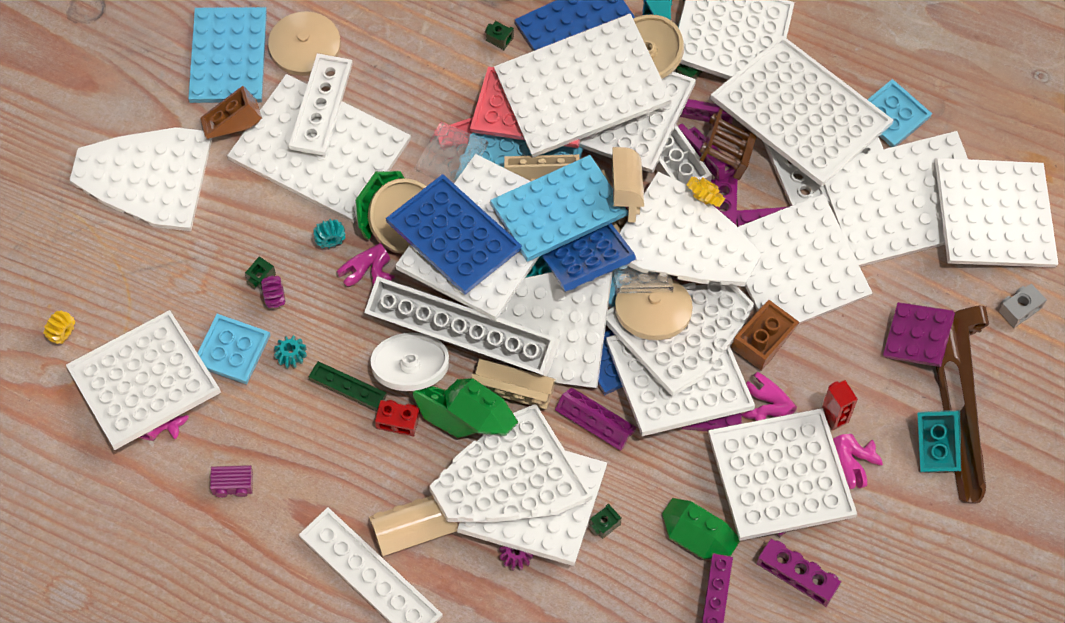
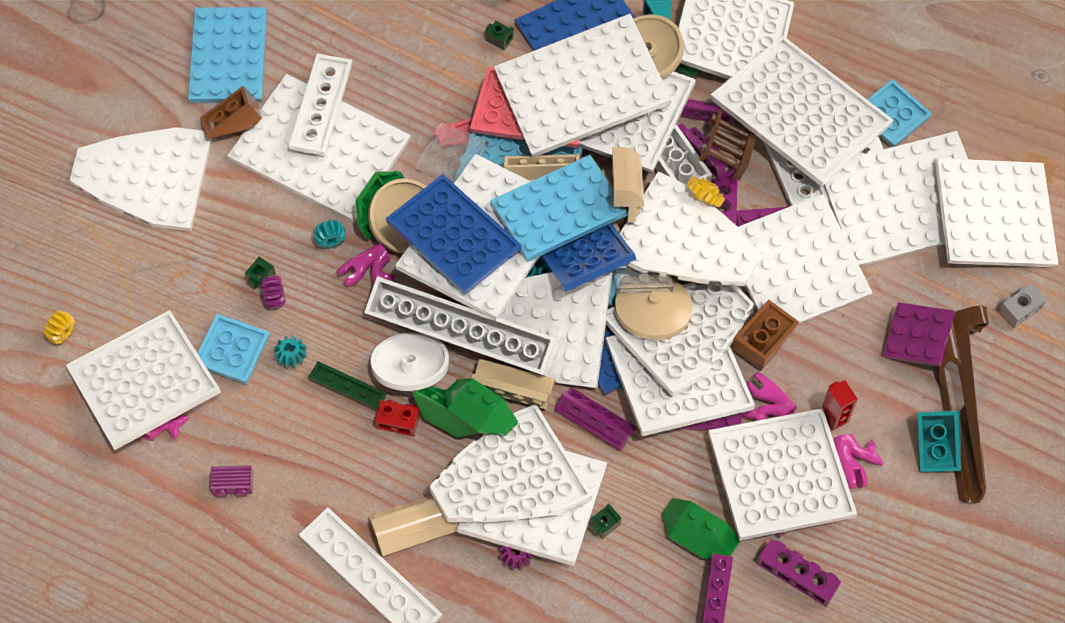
tan dish [268,12,341,76] -> none

